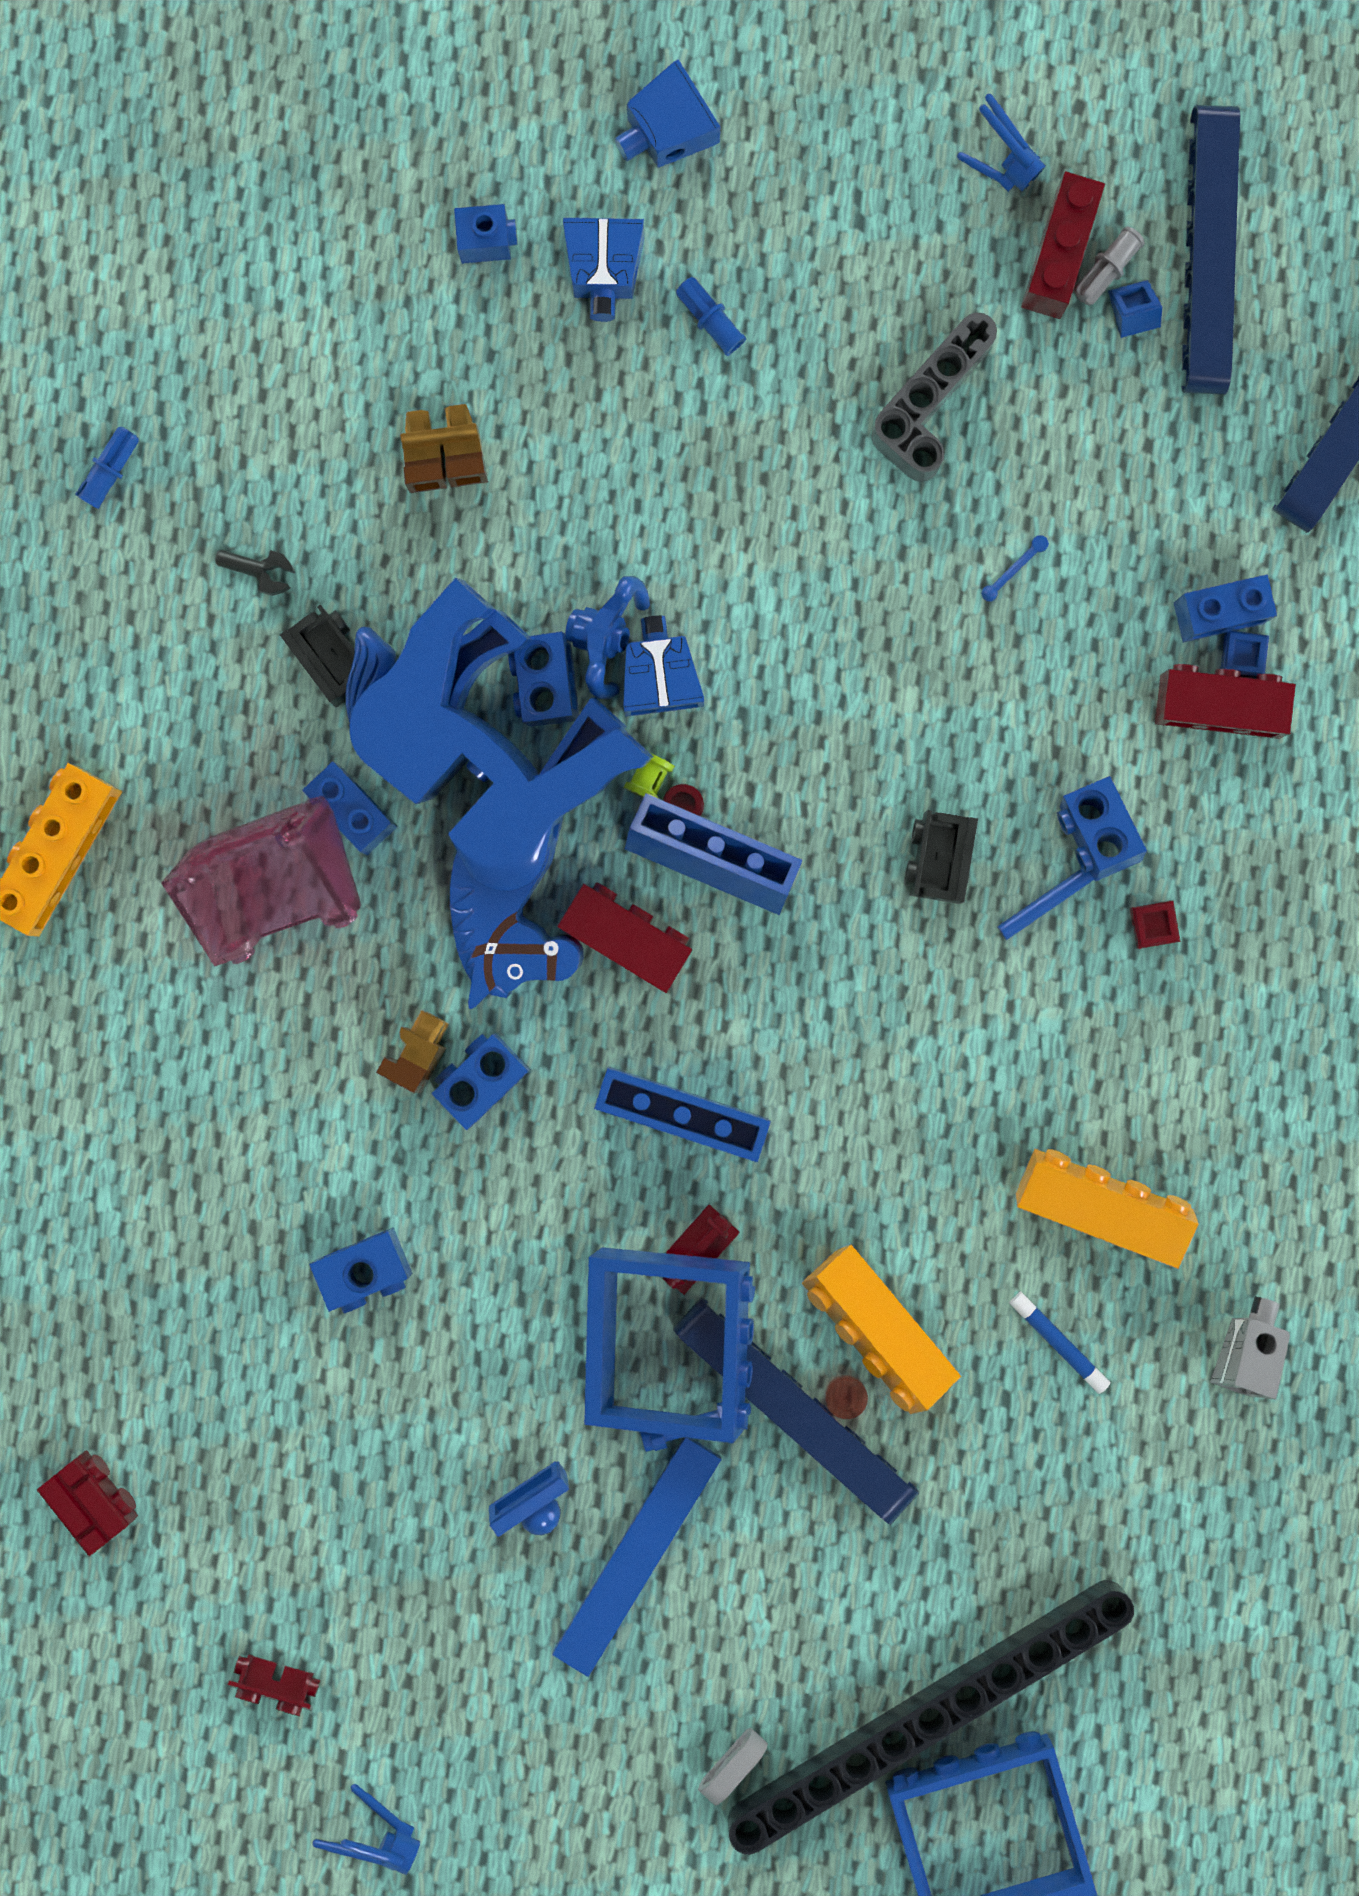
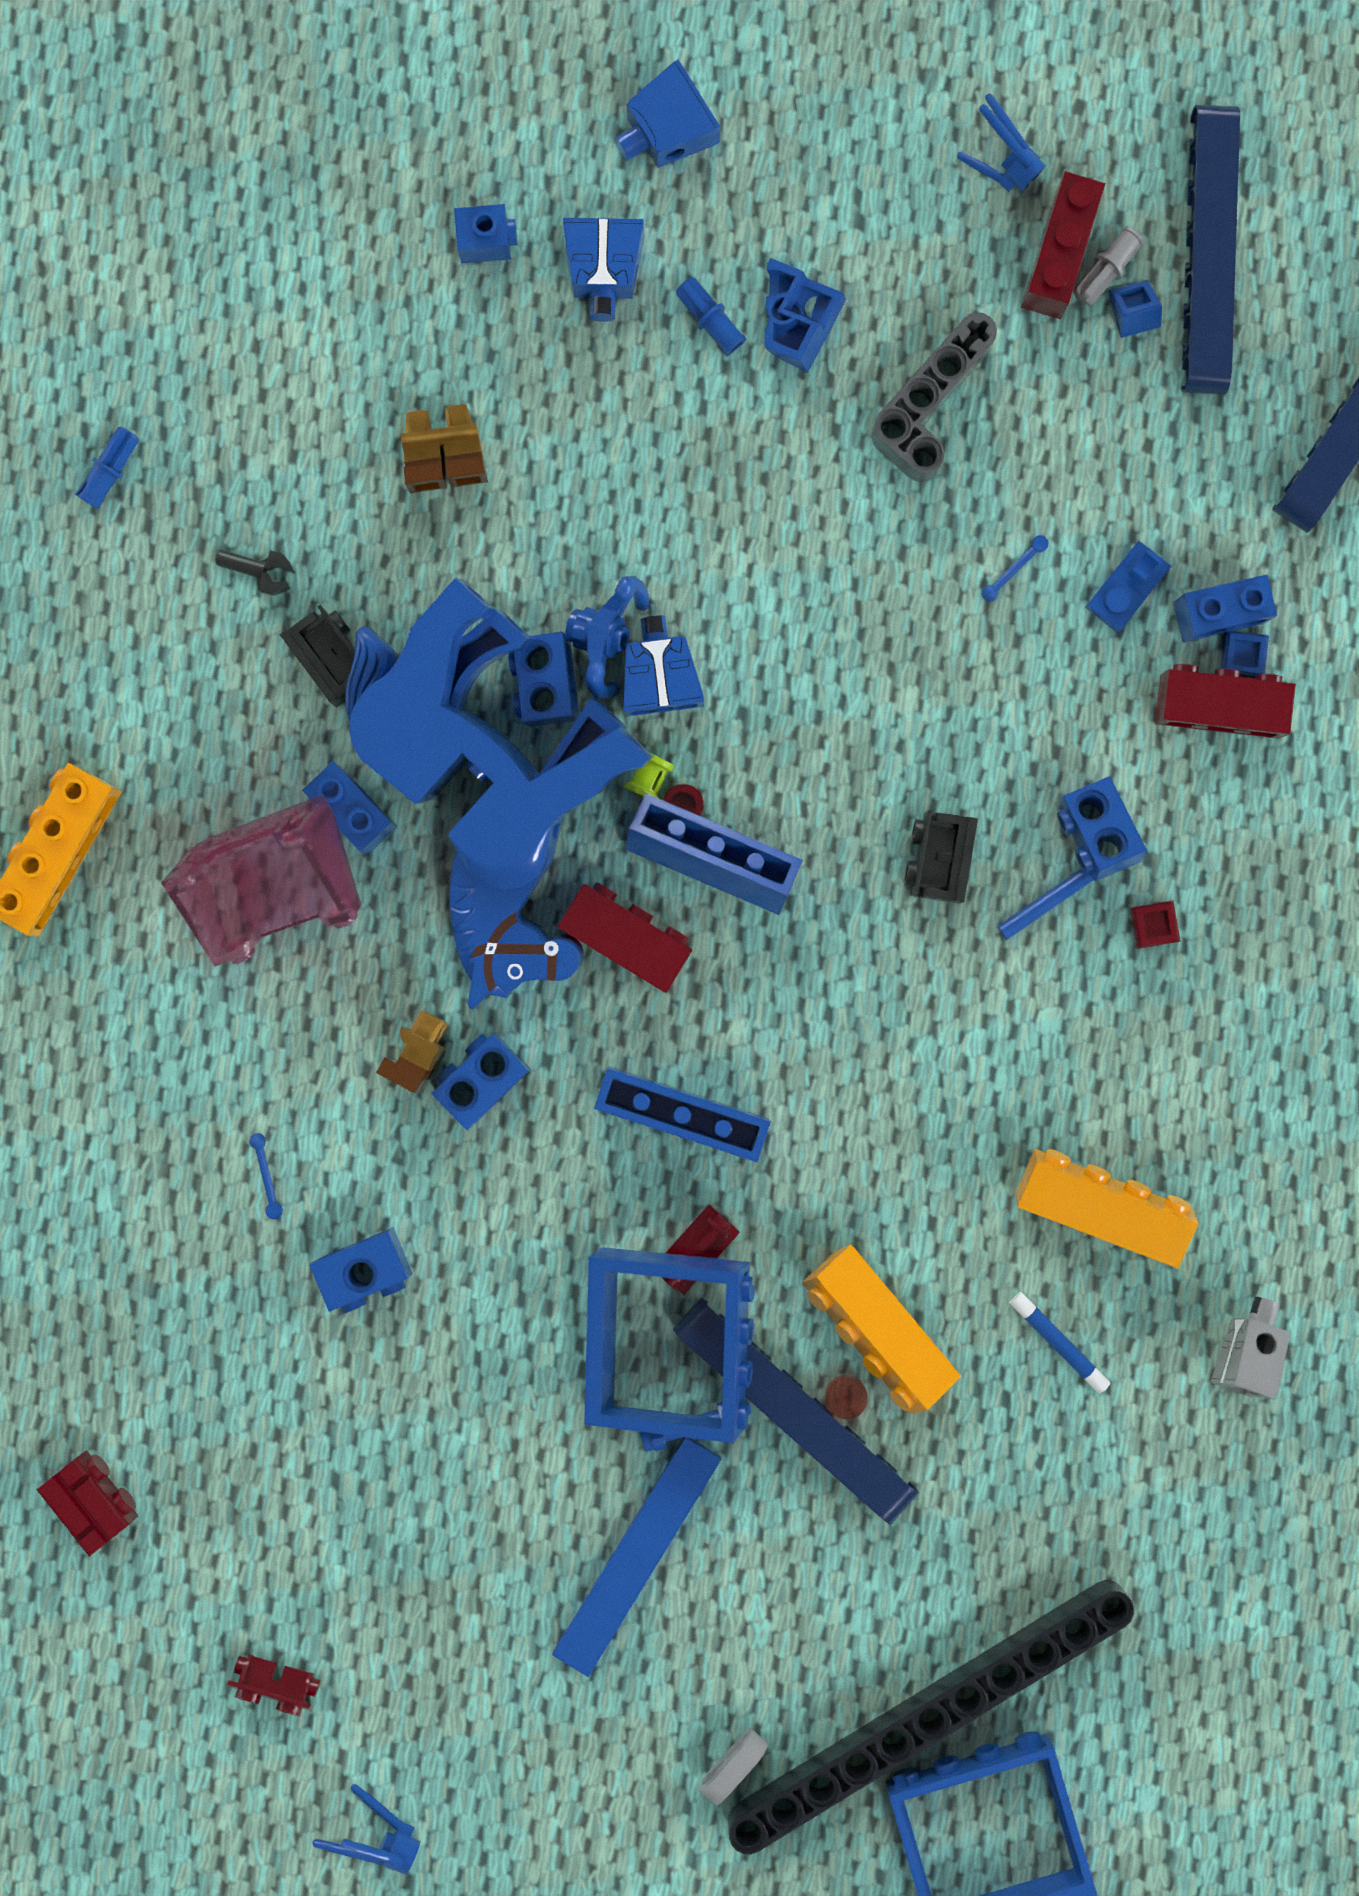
blue tile [489,1461,569,1537] -> none
none -> blue hinge [249,1133,283,1219]
none -> blue slope [765,258,846,373]
none -> blue plate [1085,541,1172,633]

